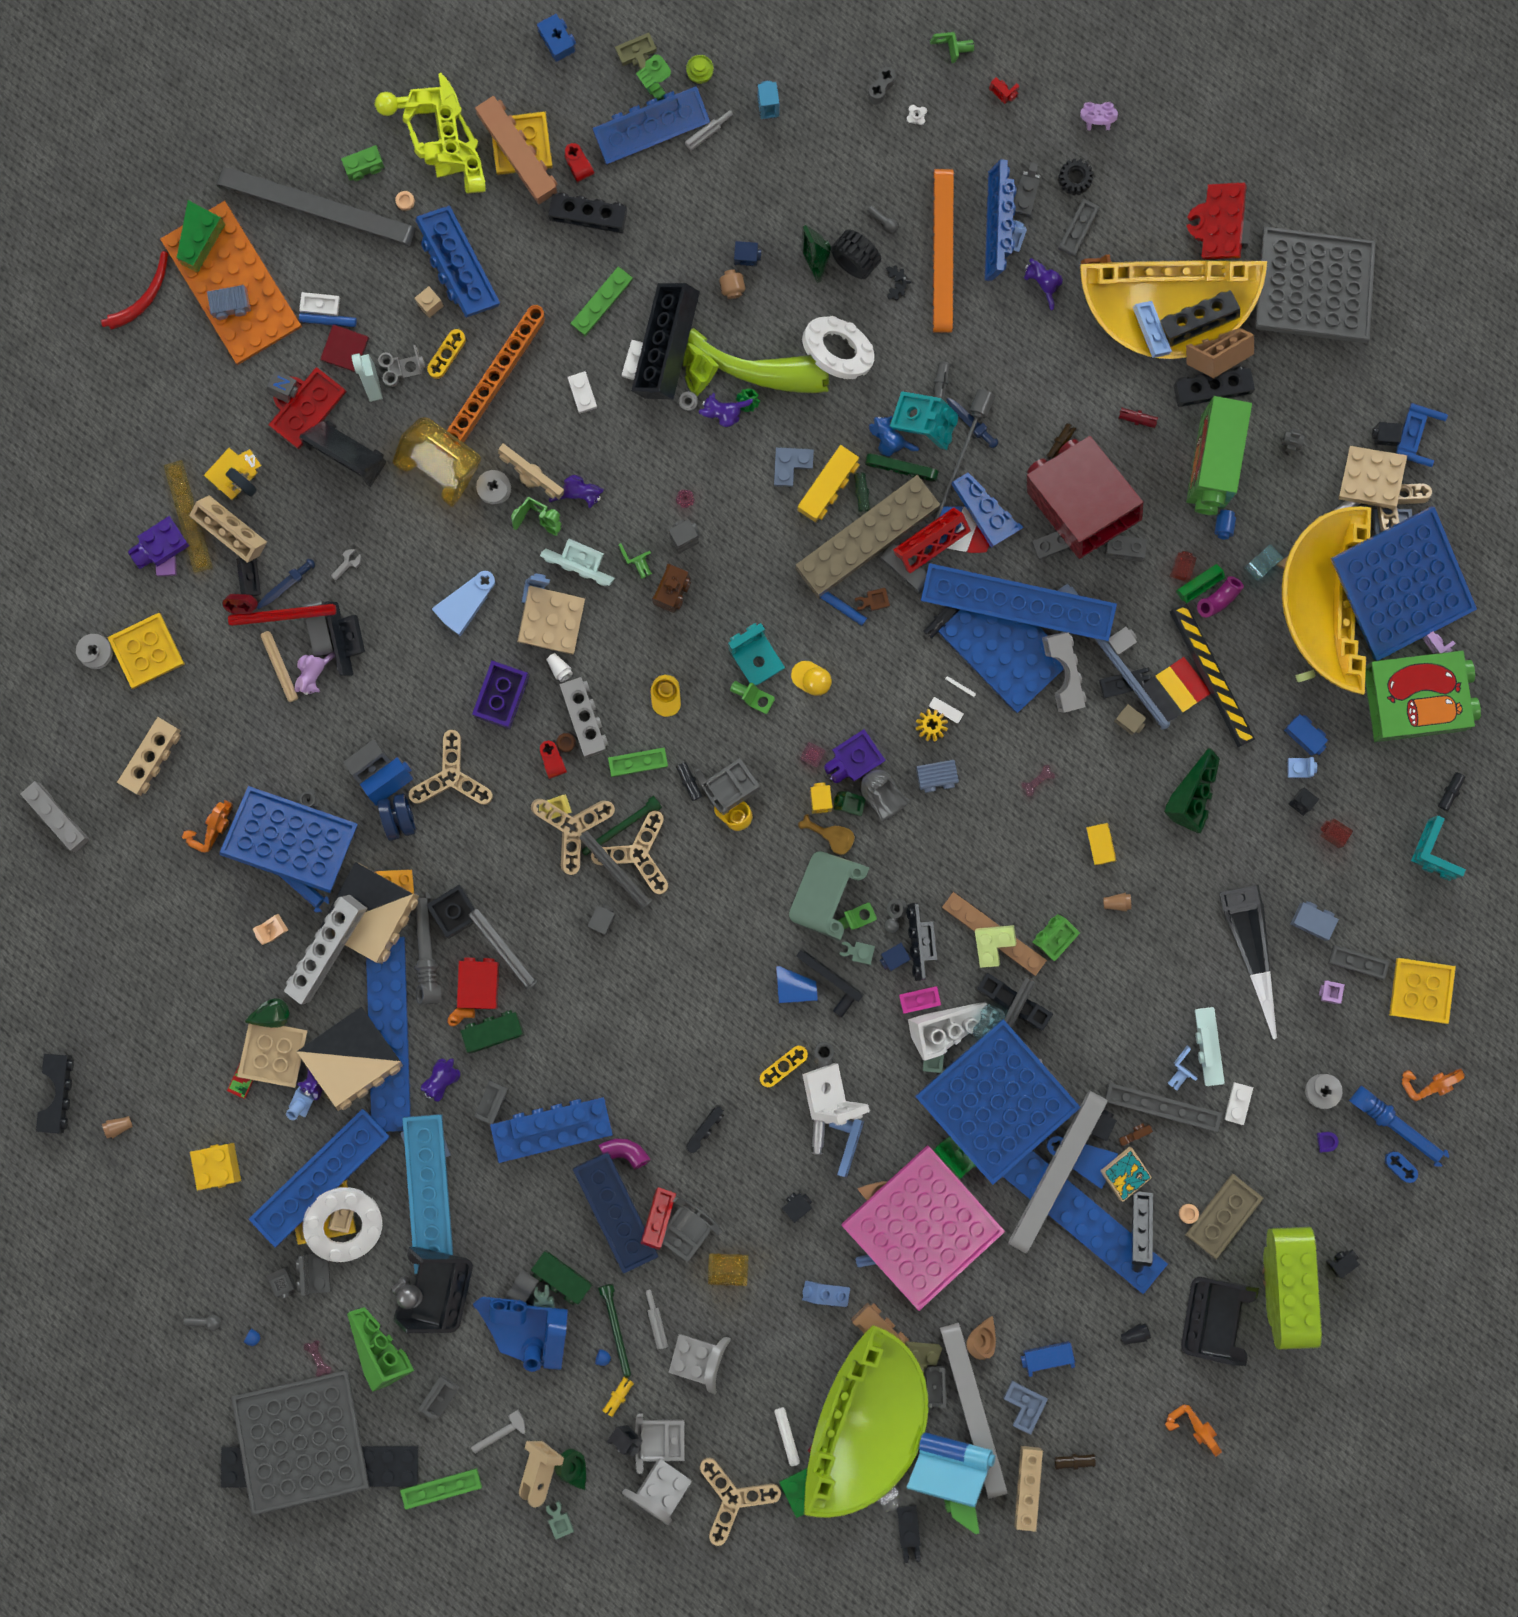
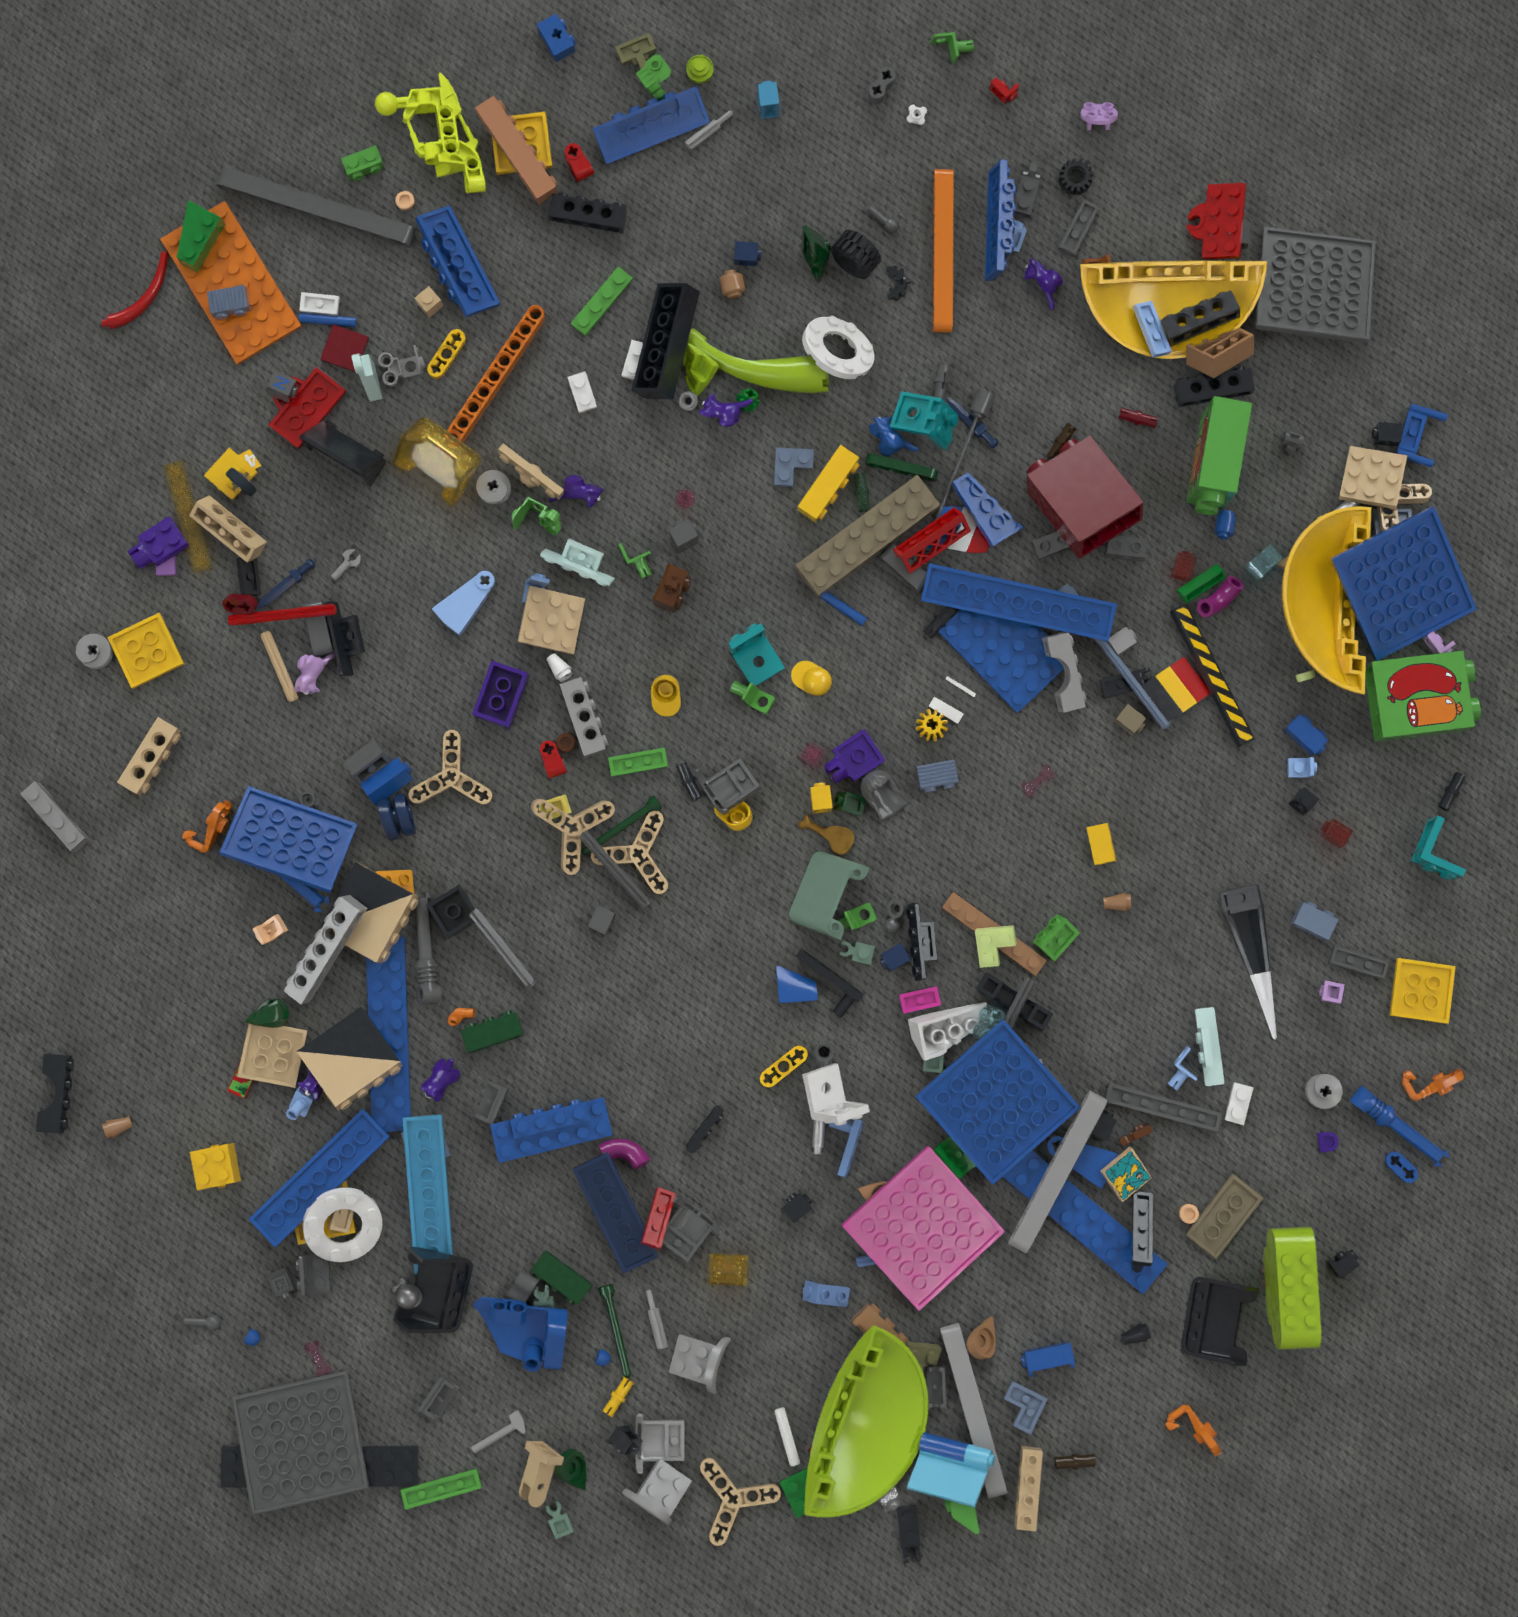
bright green wedge [347,1307,414,1392] -> none
red brick [457,958,499,1009] -> none
reddish brown plate [854,588,890,611] -> none
dark green wedge [1164,748,1220,834] -> none

